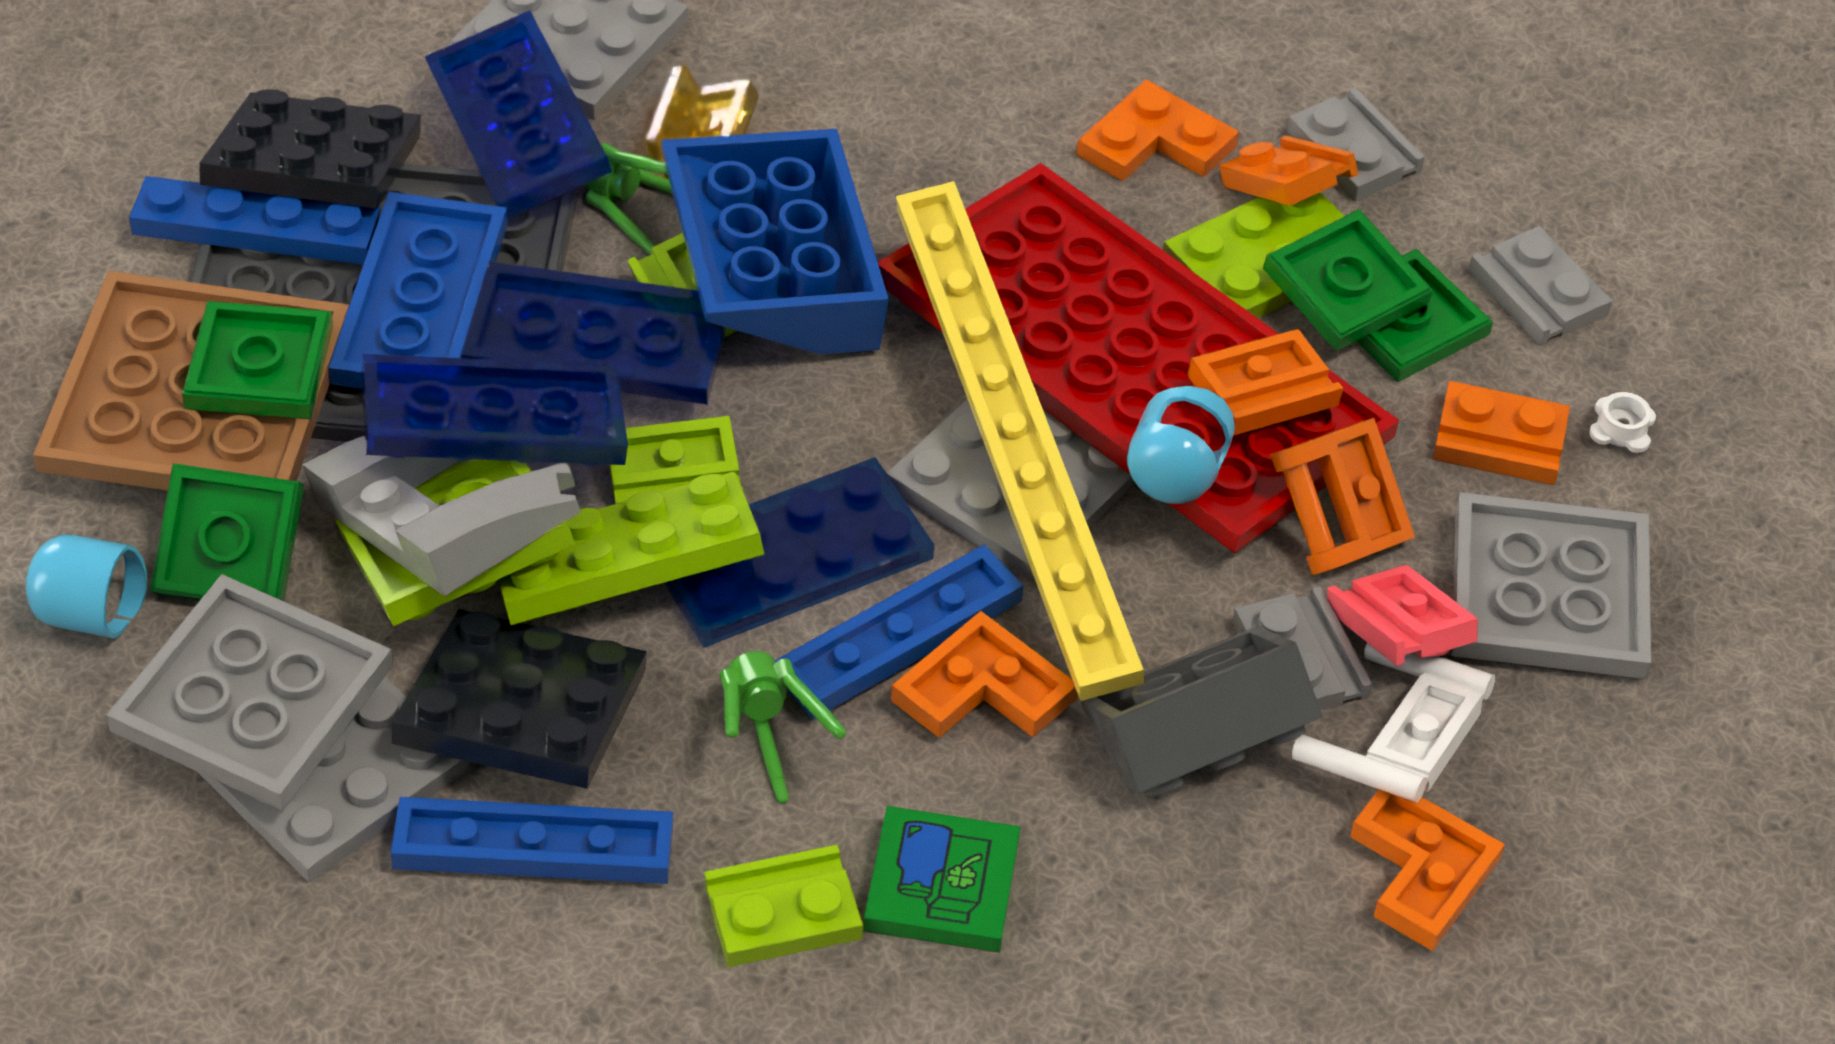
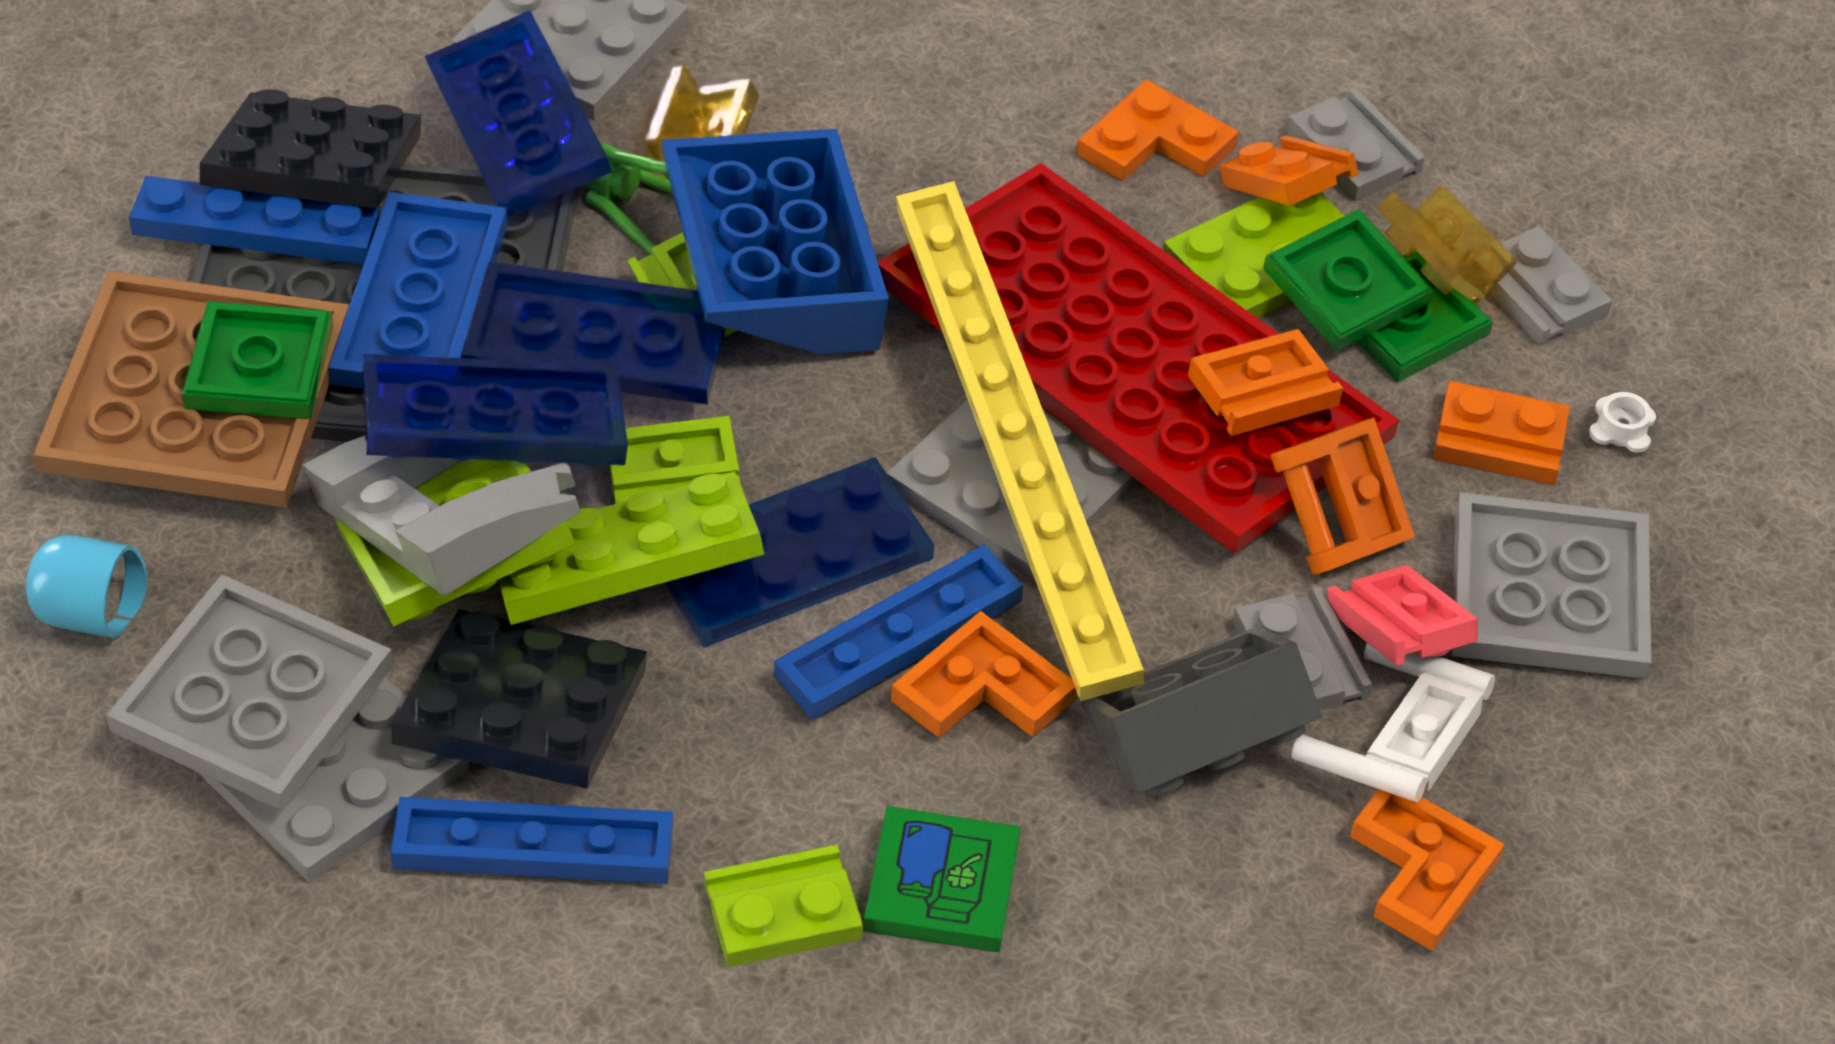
green tile [150,463,304,601] -> none
bright green plant [719,651,846,804] -> none
medium azure helmet [1127,386,1235,504] -> none
none -> clear yellow bracket [1376,186,1517,305]

